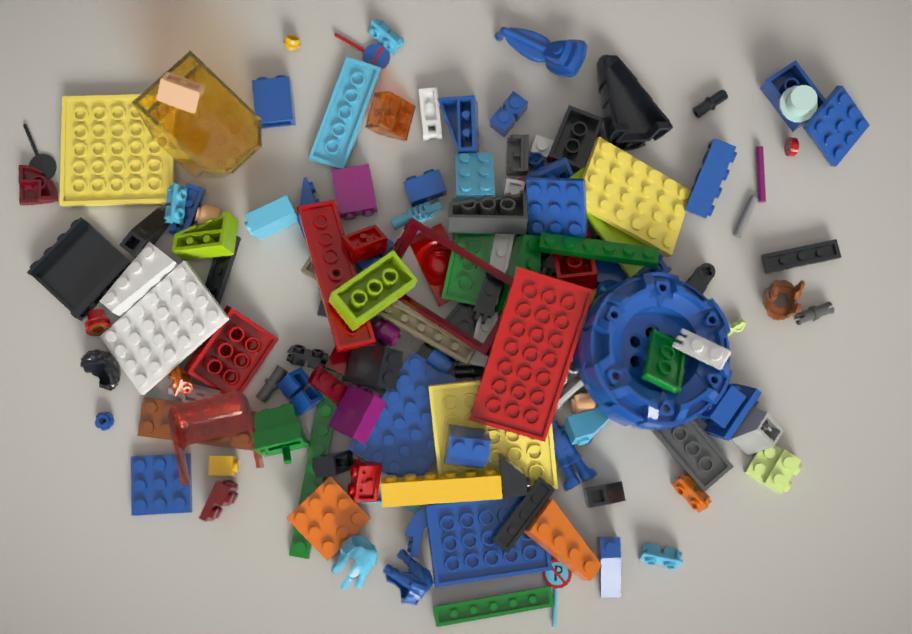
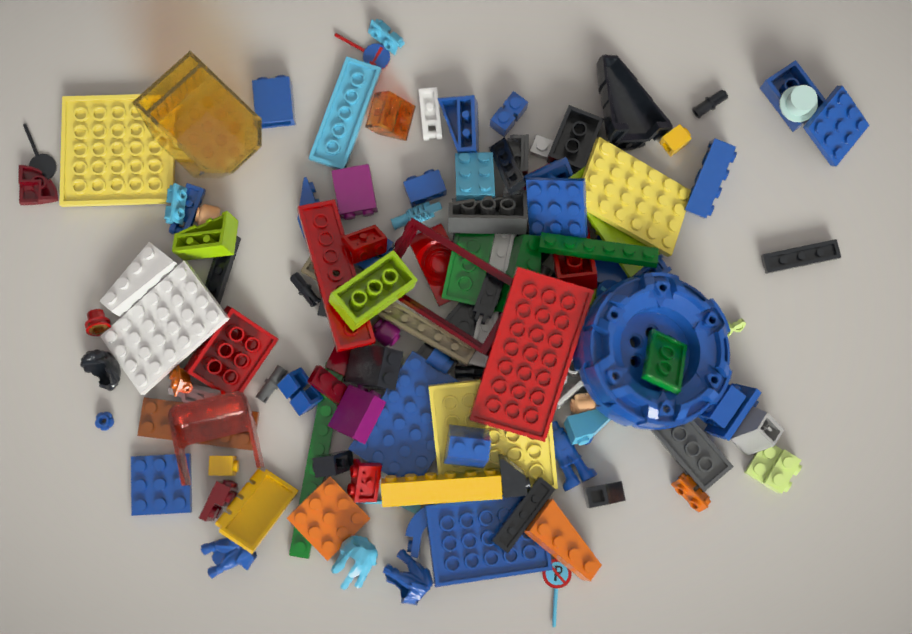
black panel [27,217,132,321] -> none
black slope [119,206,170,257] -> none
light nougat panel [157,72,205,113] -> none
medium azure brick [244,195,298,240] -> none
green piece [252,404,310,464] -> none
yellow plate [283,35,301,51] -> none
black hinge [287,345,329,369] -> none
green plate [433,586,554,627] -> none
blue piece [495,27,587,77] -> none
blue plate [528,152,546,170] -> none
slope [597,536,621,598] -> none
medium azure hinge [639,543,683,569] -> none
white hinge [672,328,731,370] -> none
black piece [686,263,715,294] -> none
light grey piece [734,196,758,238] -> none
magenta bar [756,146,766,203] -> none
dark orange piece [762,280,805,321] -> none
red tile [784,137,799,157] -> none
dark grey pin [794,301,834,325] -> none
none -> blue piece [201,538,257,579]
none -> yellow hinge [215,469,299,554]
none -> black axle [290,272,321,307]
none -> black plate [489,137,526,195]
none -> yellow brick [659,124,692,157]

